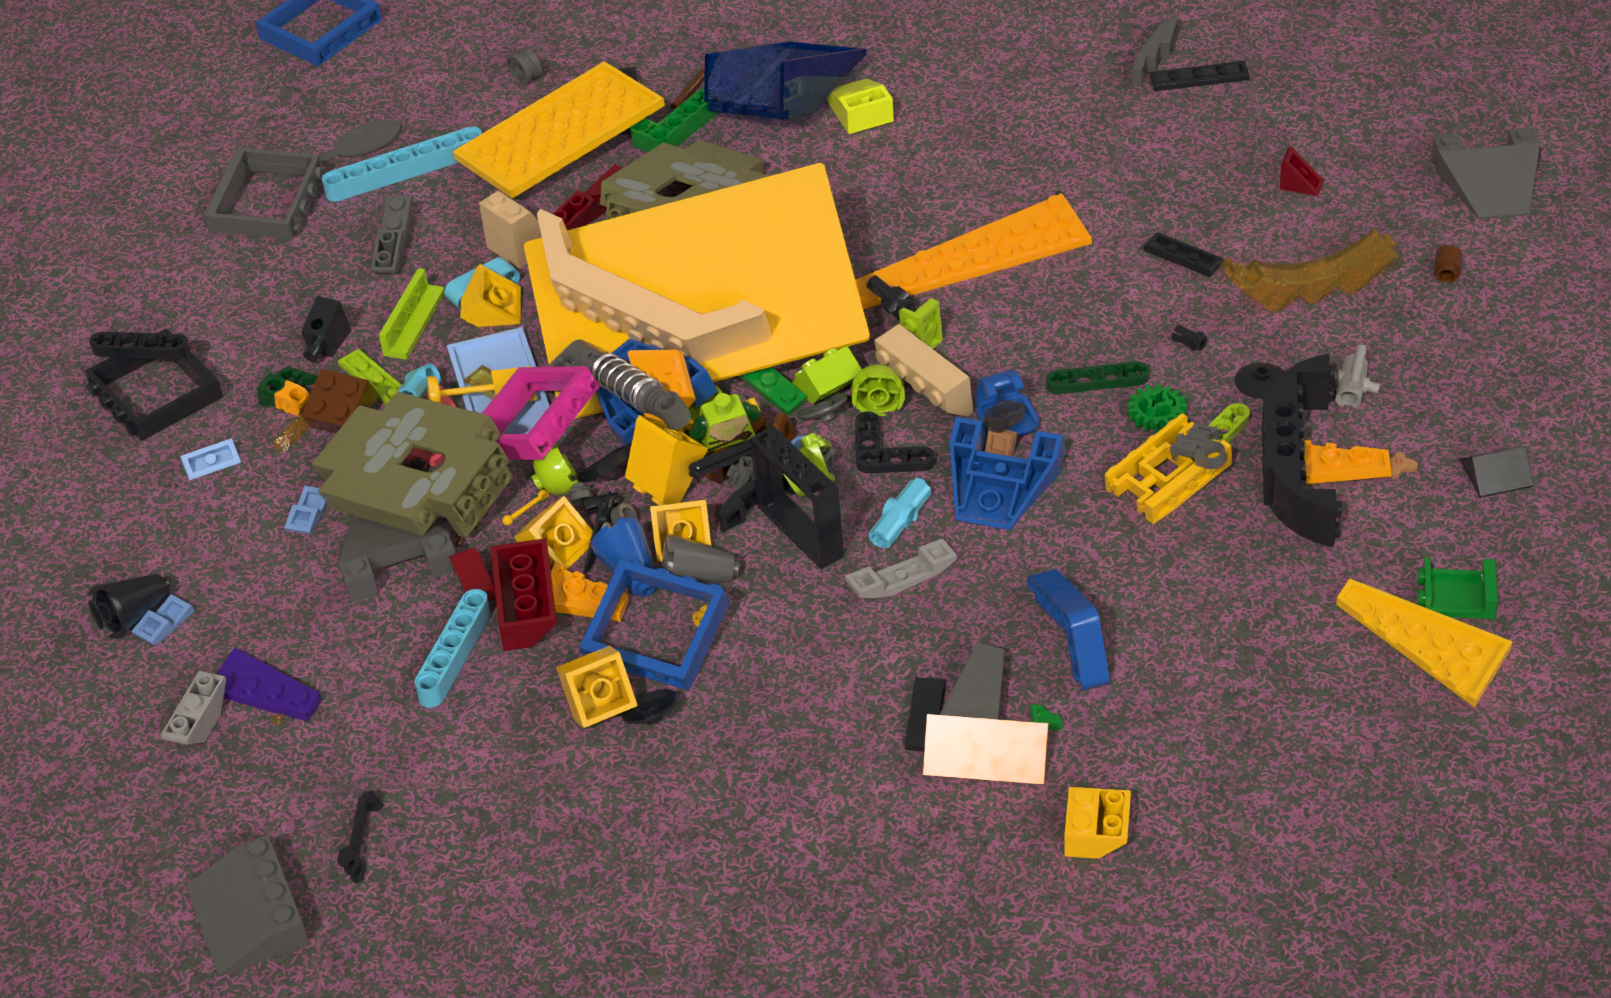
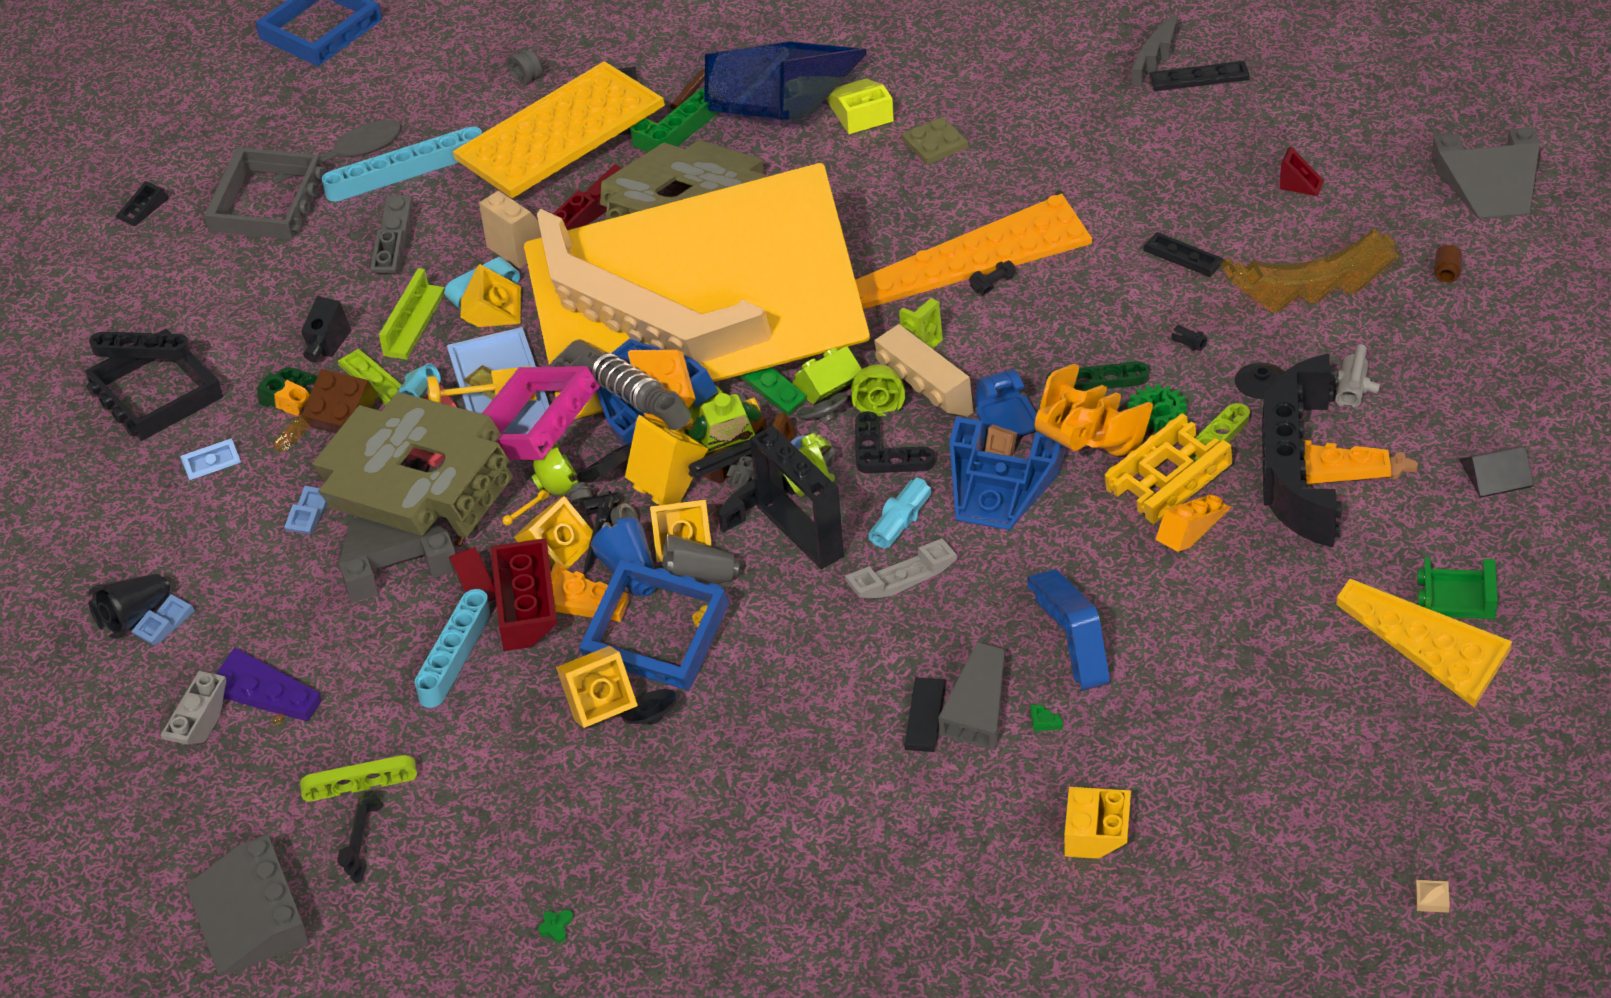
black axle [866,275,917,320] -> none
tile [923,714,1049,784] -> none
clear smoke plate [983,400,1026,433] -> none
dark grey piece [1169,423,1227,469] -> none
none -> black slope [116,181,169,227]
none -> lime beam [300,755,417,802]
none -> green piece [538,910,574,943]
none -> olive plate [901,117,969,165]
none -> black bar [969,260,1016,296]
none -> light orange piece [1034,364,1153,457]
none -> light orange slope [1155,495,1231,552]
none -> tan tile [1416,880,1450,912]

